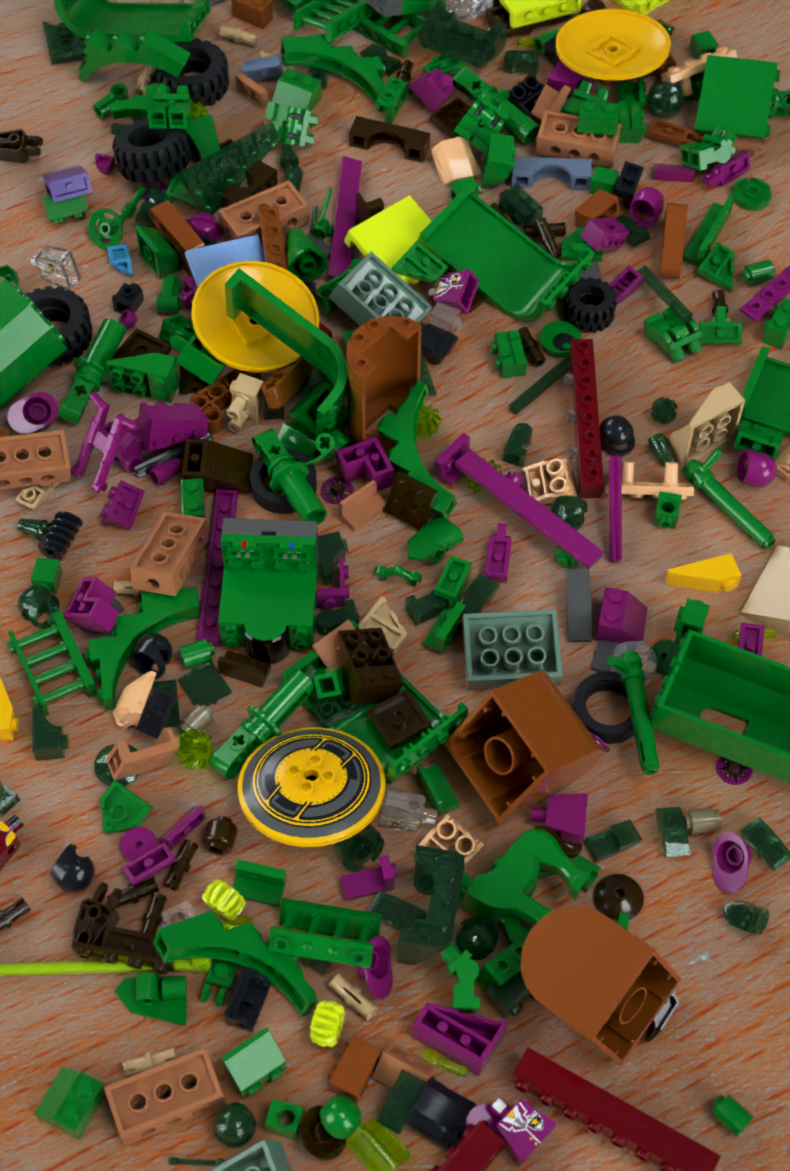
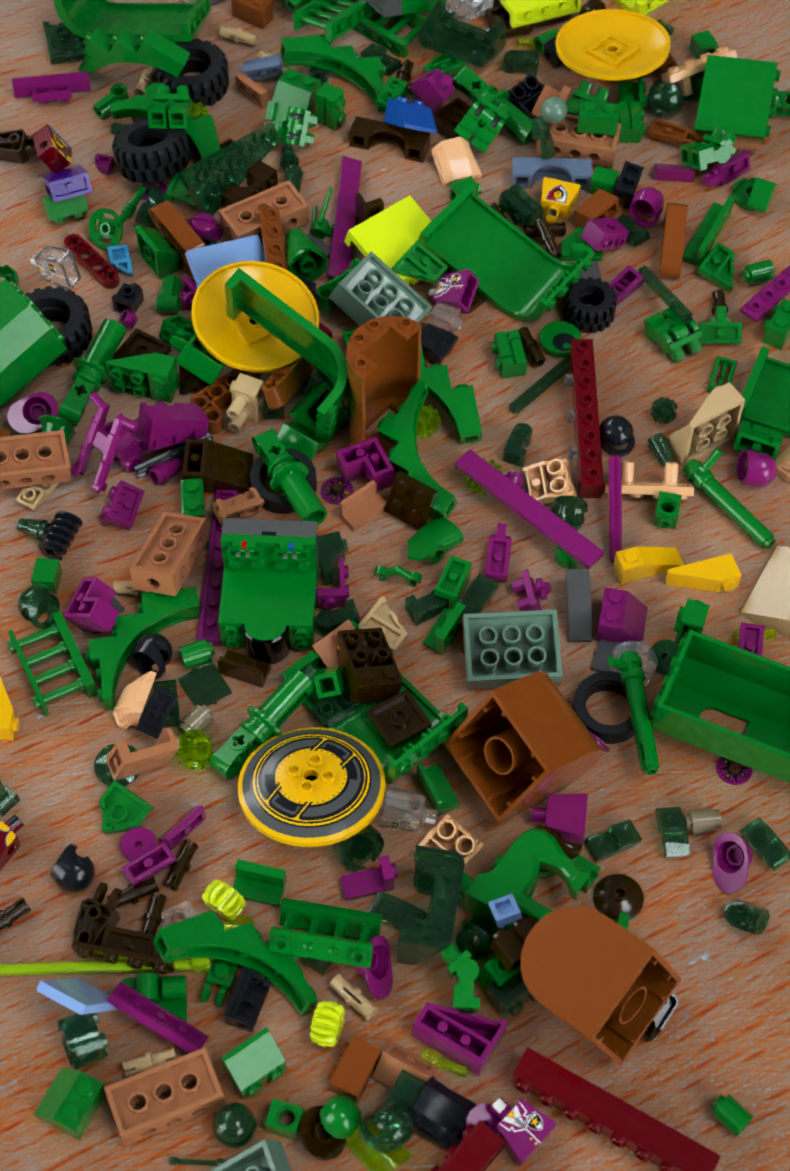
clear green arch [32,707,69,761] -> none
dark brown head [203,816,238,855] -> none
green panel [304,428,354,466] -> none
magenta bracket [435,433,470,486] -> none
green slope [481,132,517,189] -> none
magenta torso [547,59,594,98] -> none
none -> magenta bracket [12,71,91,104]
none -> dark red torso [32,124,72,172]
none -> light blue tile [36,978,117,1015]
none -> green piece [38,415,76,446]
none -> clear green brick [57,1013,109,1070]
none -> dark red beam [64,234,120,289]
none -> magenta plate [107,982,209,1053]
none -> nougat hinge [210,487,265,526]
none -> green brick [316,82,346,130]
none -> clear green helmet [359,1104,413,1154]
none -> blue slope [384,96,437,134]
none -> green arch [420,347,482,444]
none -> medium blue tile [488,894,522,928]
none -> dark brown brick [489,916,538,972]
none -> magenta hips [512,570,552,611]
none -> clear green slope [532,116,555,159]
none -> yellow torso [540,177,581,223]
none -> sand green piece [541,96,568,124]
none -> yellow slope [613,546,684,585]
none -> green tile [707,356,738,393]
none -> green slope [746,177,778,213]

